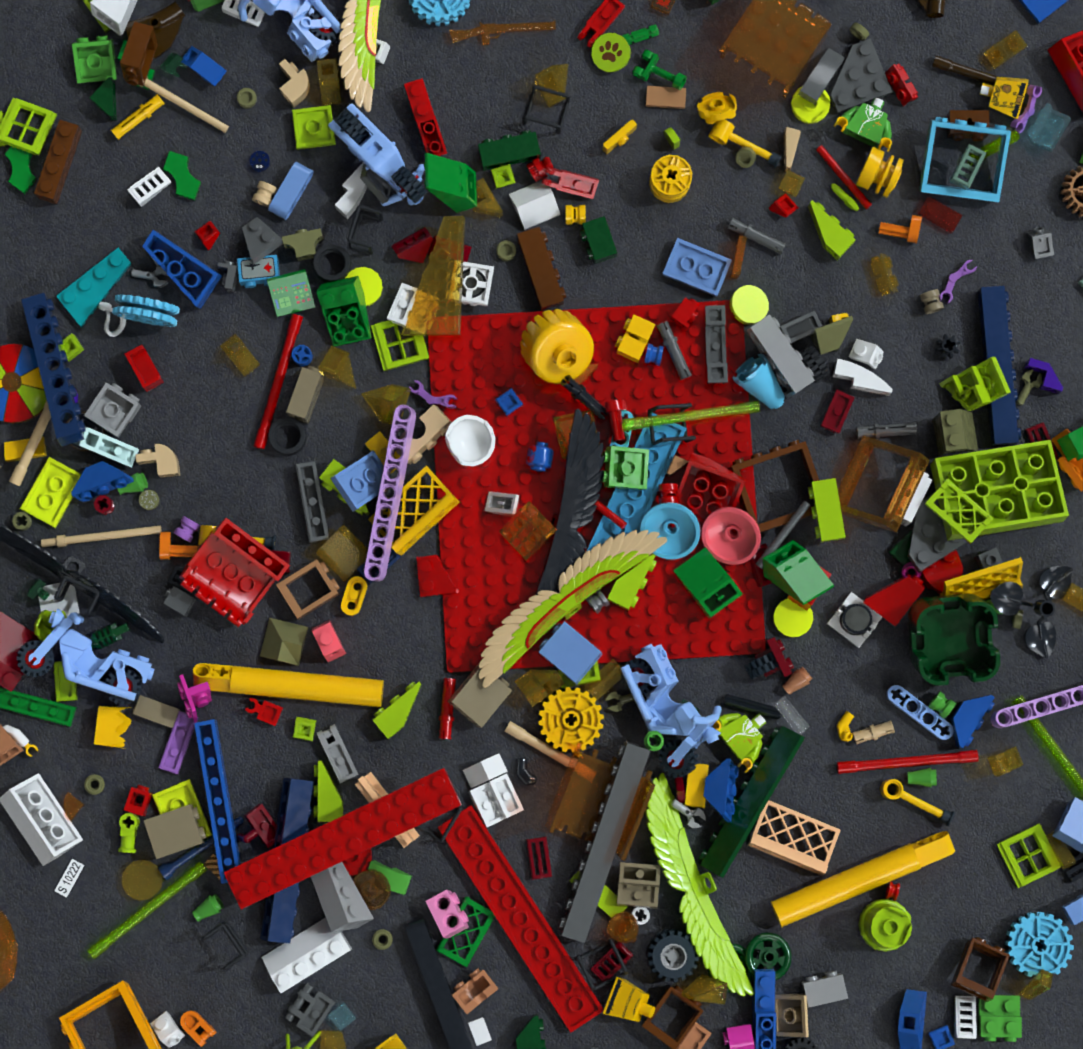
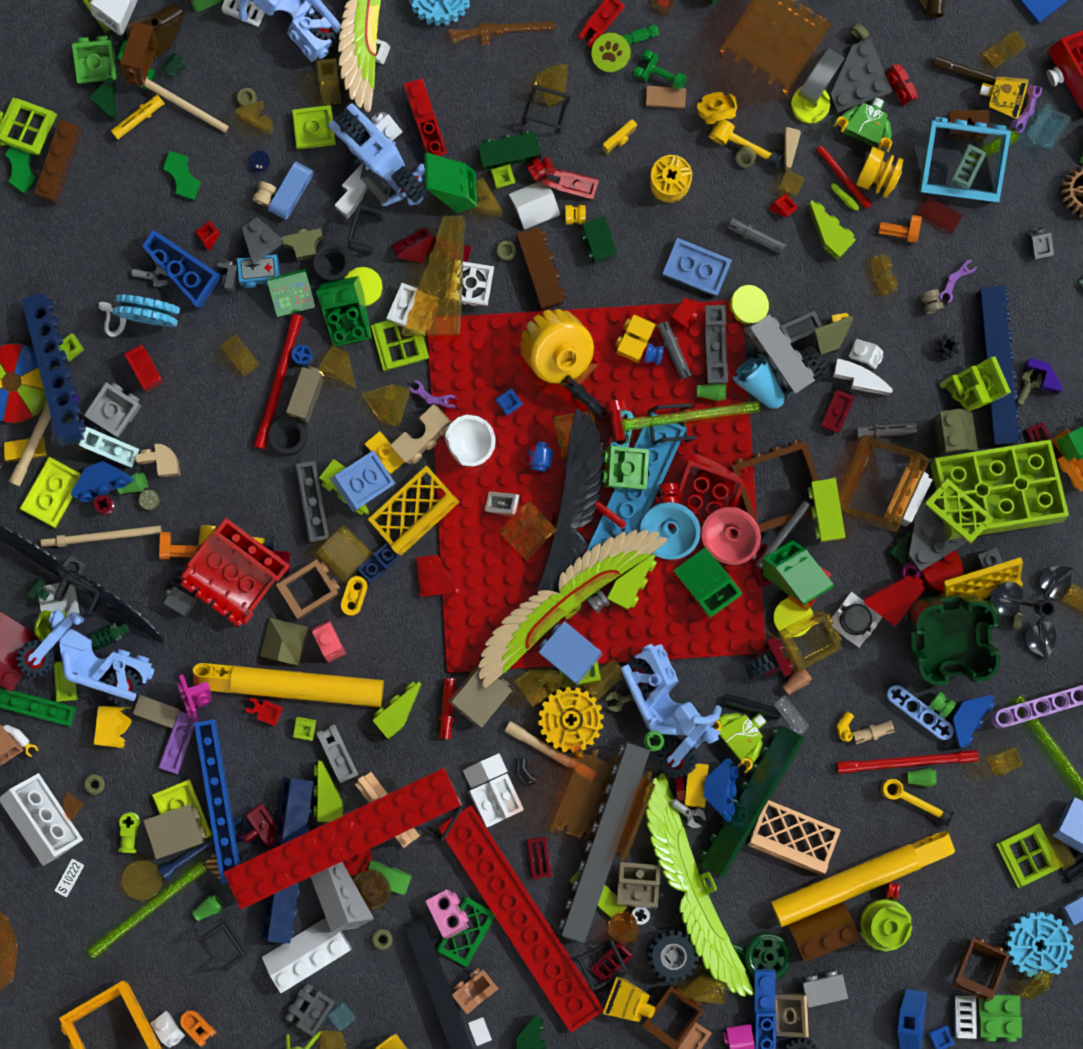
olive bush [12,512,32,531] -> none
teal wing [56,247,131,328] -> none
red brick [124,784,153,816] -> none
white slope [127,167,172,207] -> none
medium lavender wheel [173,516,200,543] -> none
blue slope [180,46,226,86] -> none
tan brick [279,59,310,108] -> none
lavender beam [364,405,416,582] -> none
lime tile [663,127,680,150] -> none
medium nougat slope [666,456,689,477] -> none
clear orange tile [731,236,747,279] -> none
none -> clear yellow slope [235,101,275,135]
none -> white bracket [371,112,402,142]
none -> bright green cone [697,383,726,402]
none -> clear yellow window [779,610,842,670]
none -> reddish brown slope [787,902,861,962]
none -> white bush [1047,66,1064,87]

